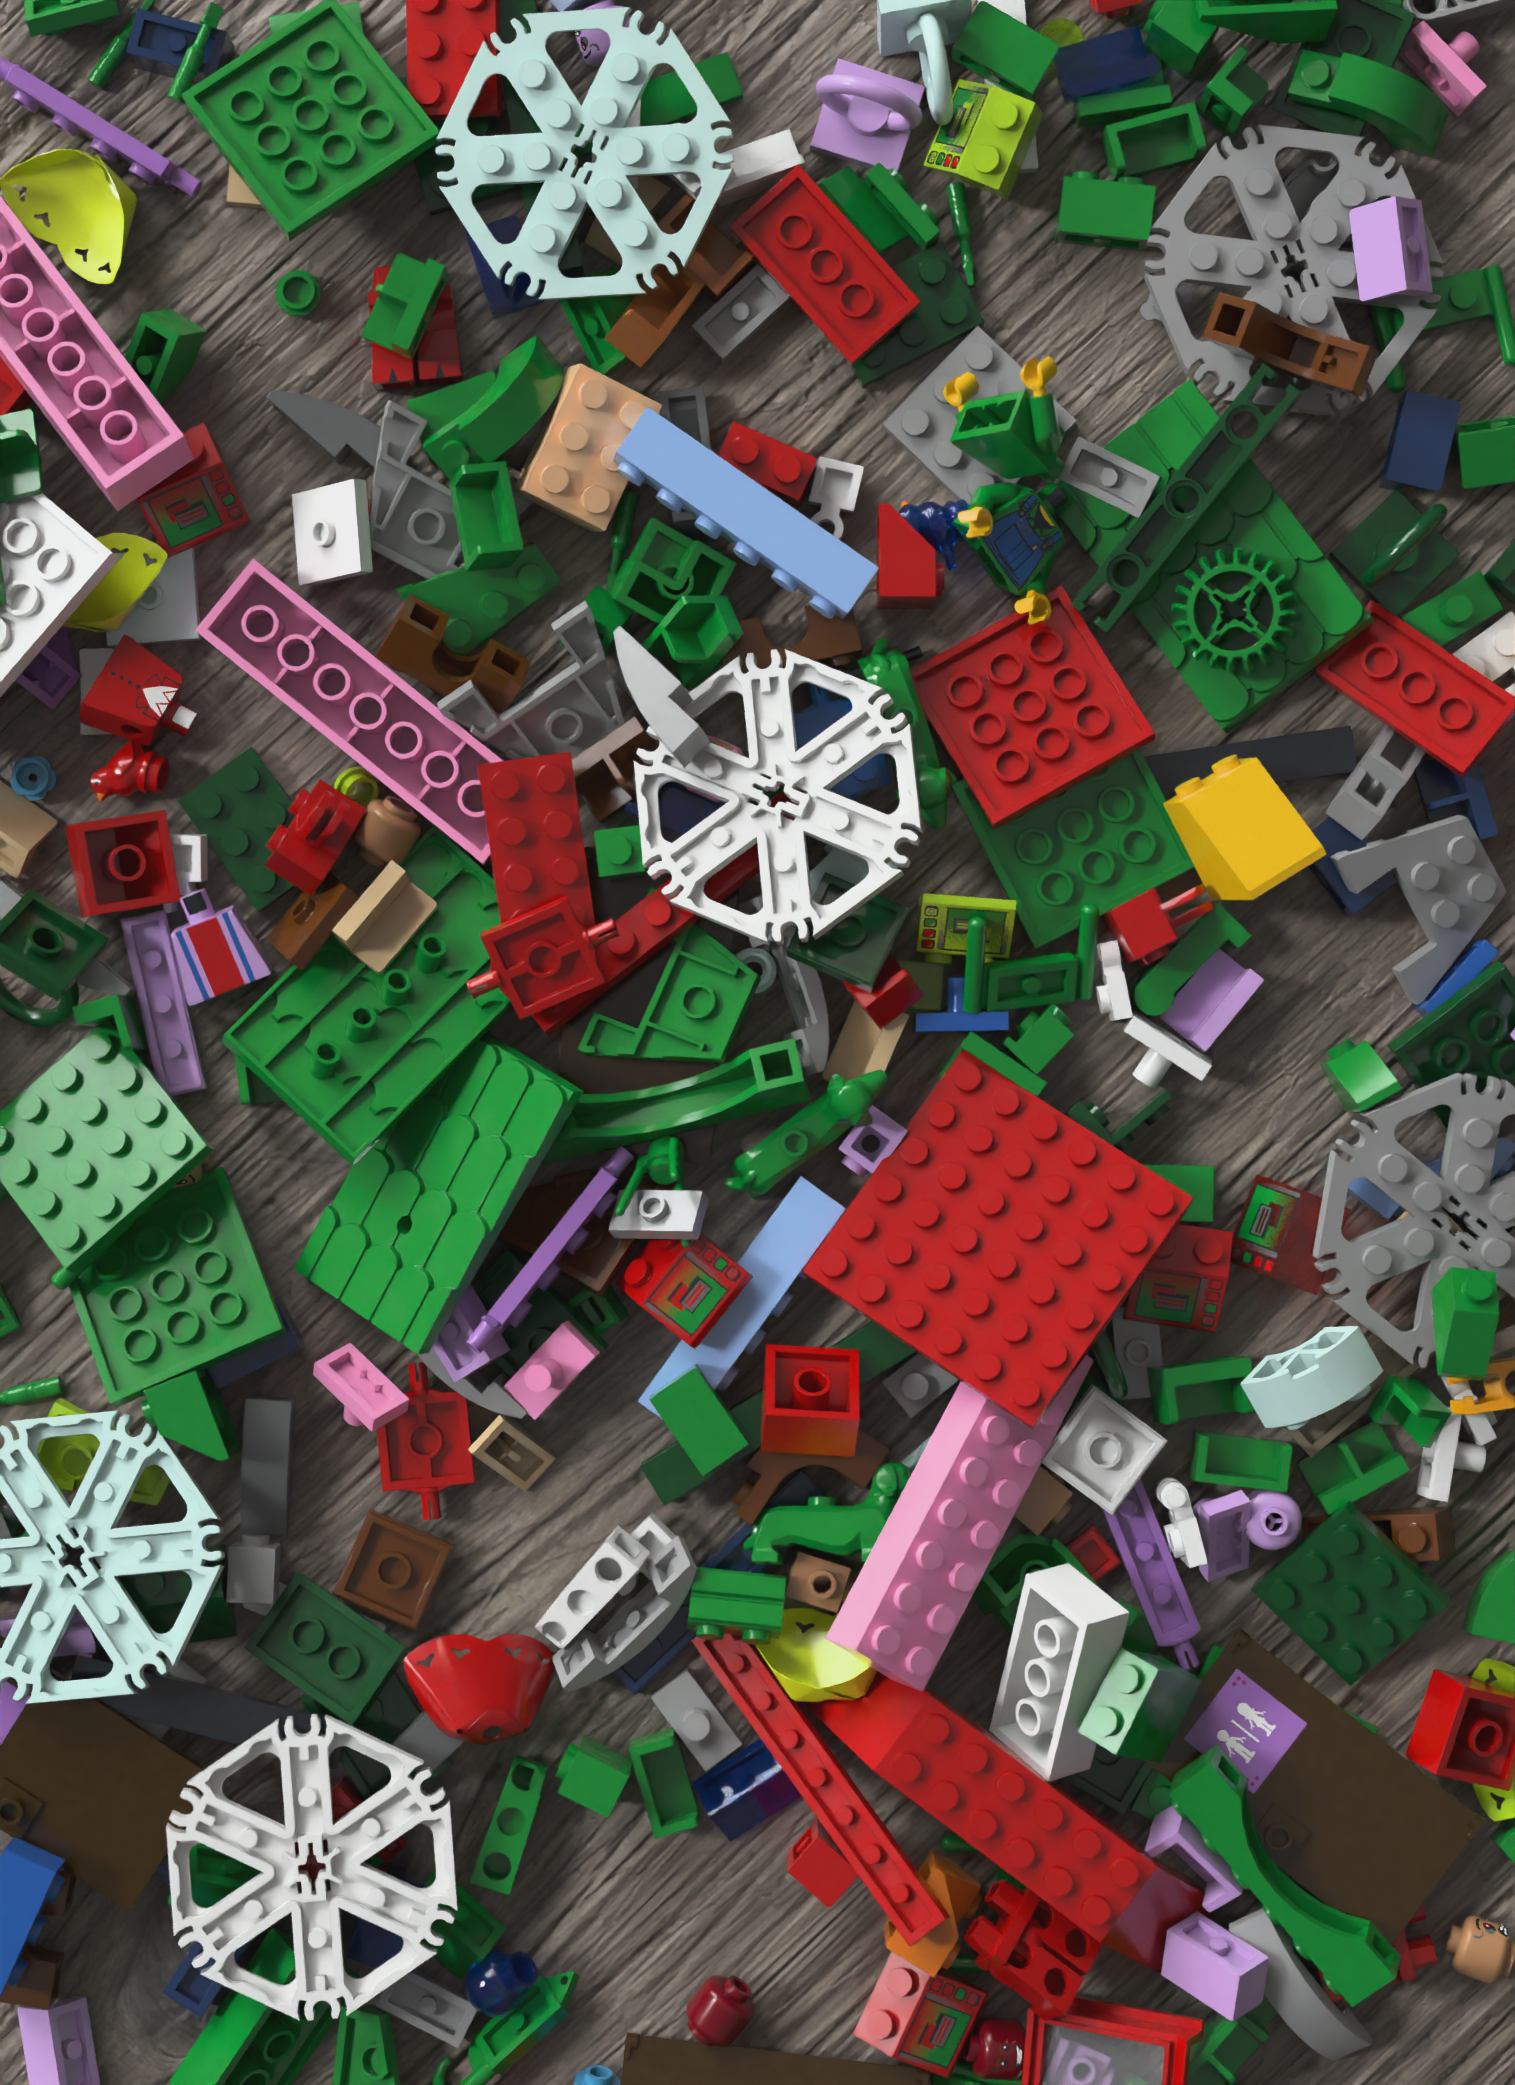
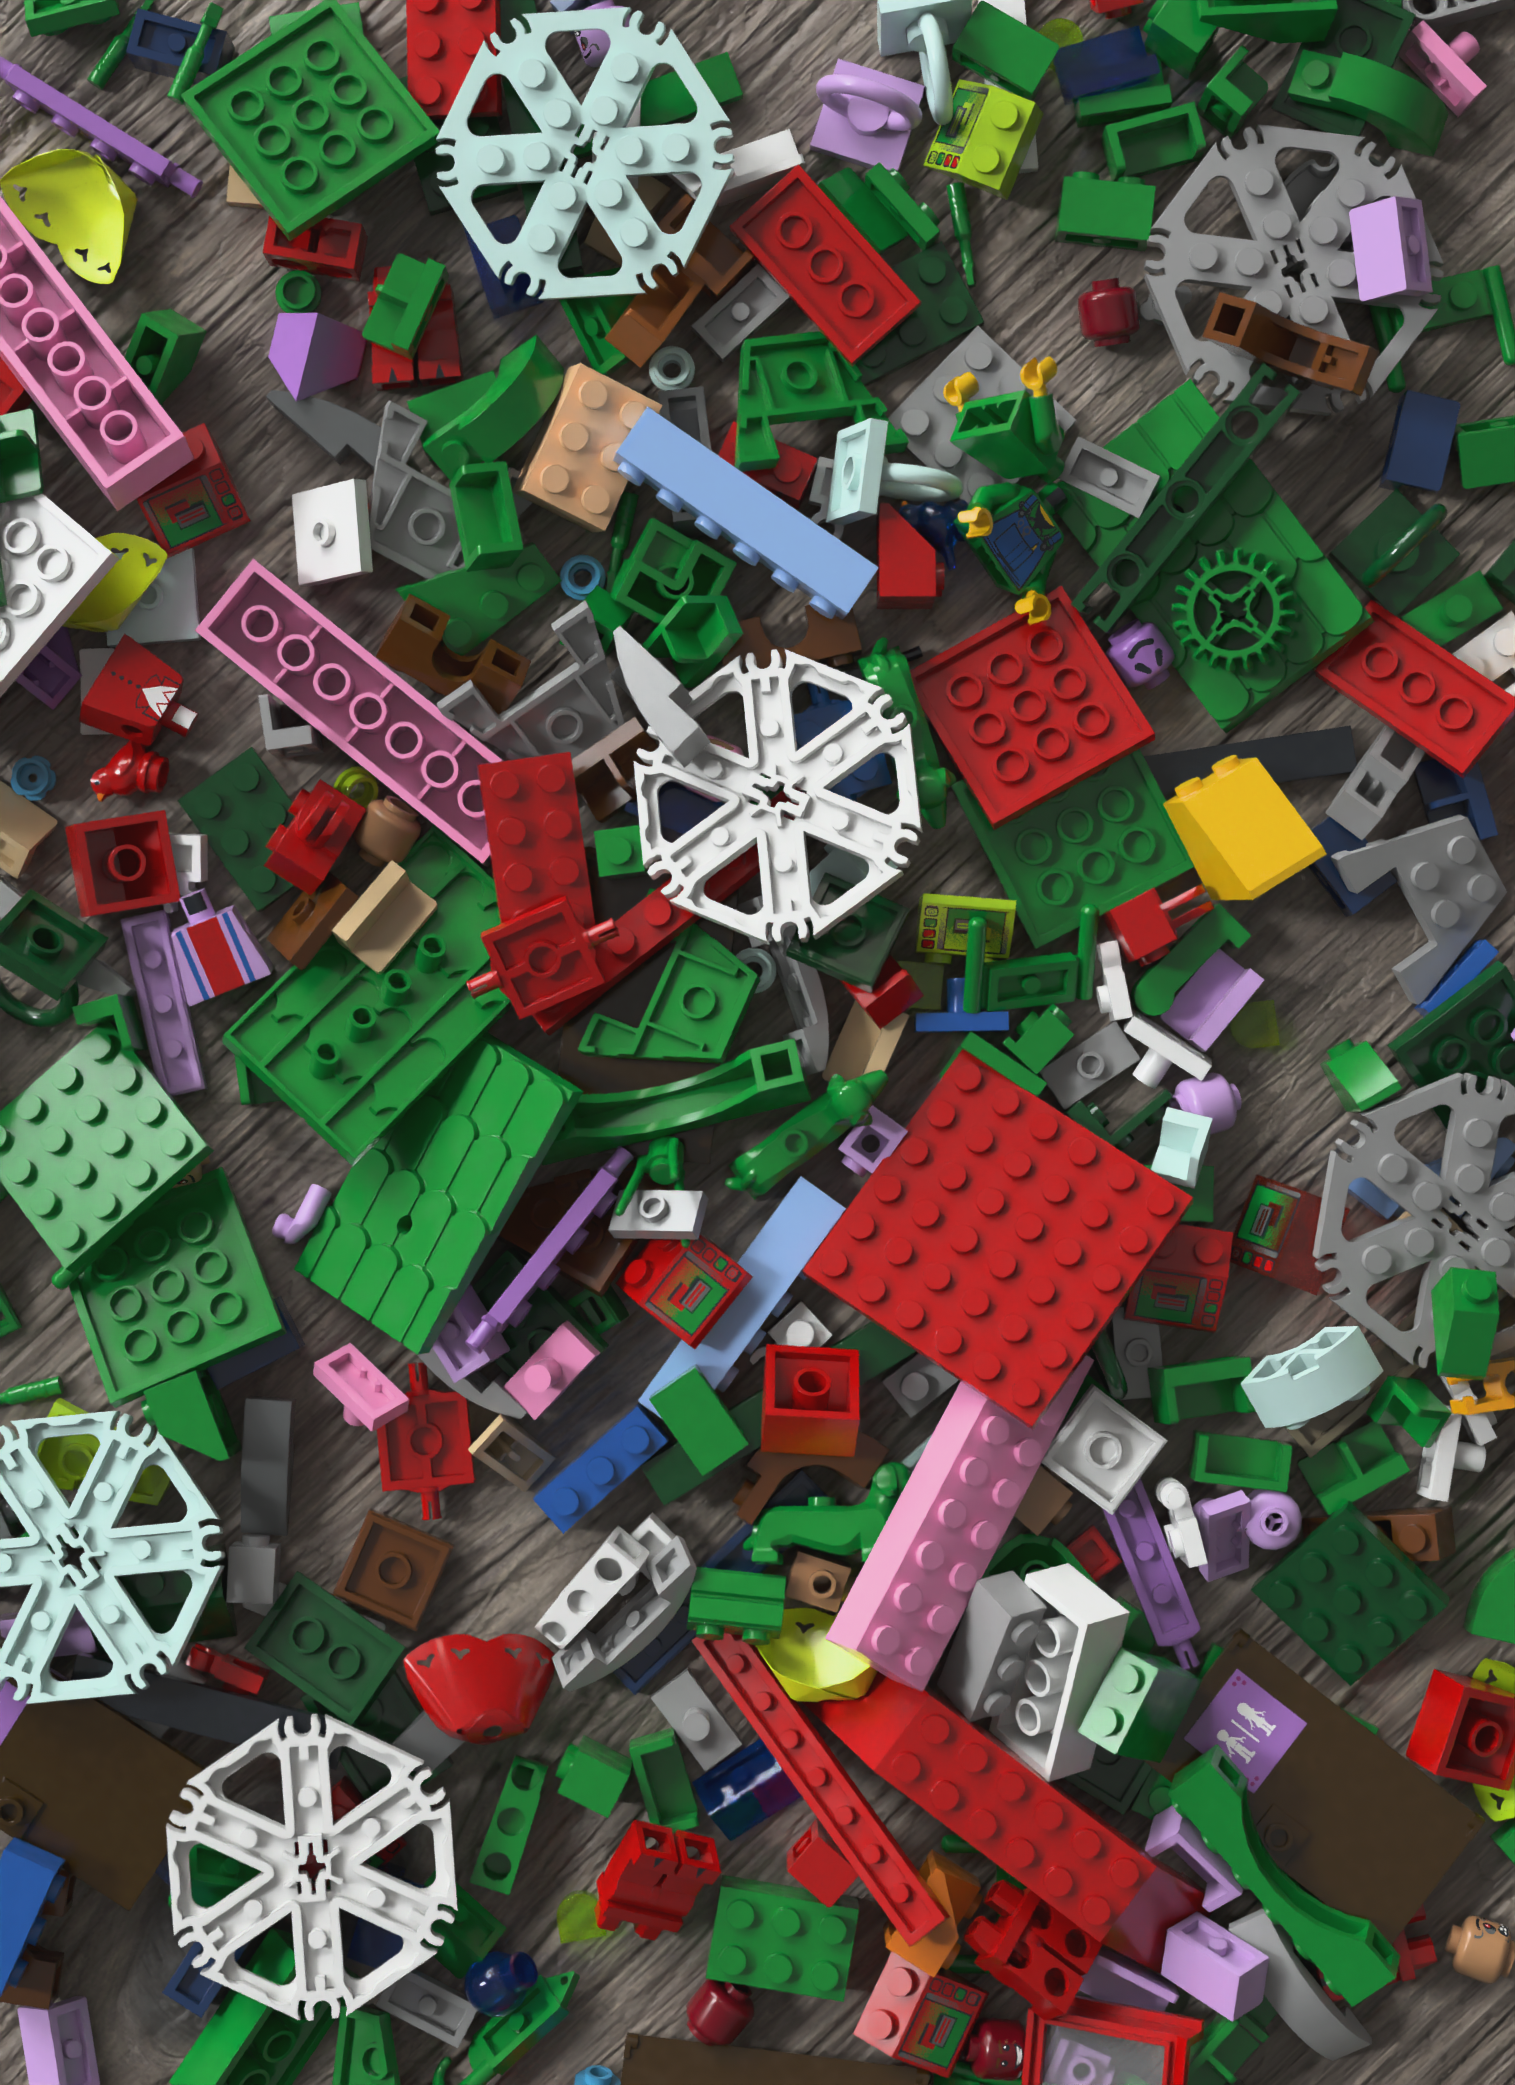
none -> red plate [185,1643,270,1696]
none -> light grey panel [258,694,324,759]
none -> red brick [263,215,368,282]
none -> medium lavender slope [268,313,367,402]
none -> lavender arm [272,1184,332,1244]
none -> blue brick [533,1403,670,1534]
none -> clear neon green tile [557,1890,607,1944]
none -> dark azure plate [560,555,606,601]
none -> red hips [594,1819,721,1941]
none -> light aqua plate [649,346,695,391]
none -> green brick [706,1875,859,2002]
none -> green wing [735,331,909,472]
none -> white plate [750,1301,833,1364]
none -> light aqua tile [826,418,963,525]
none -> light grey brick [937,1570,1047,1722]
none -> light grey plate [1039,1021,1141,1110]
none -> dark red head [1077,278,1140,347]
none -> lavender panel [1079,1947,1180,2012]
none -> medium lavender head [1106,619,1175,690]
none -> light aqua panel [1151,1107,1213,1189]
none -> lavender head [1169,1072,1241,1135]
none -> clear neon green tile [1229,999,1280,1048]

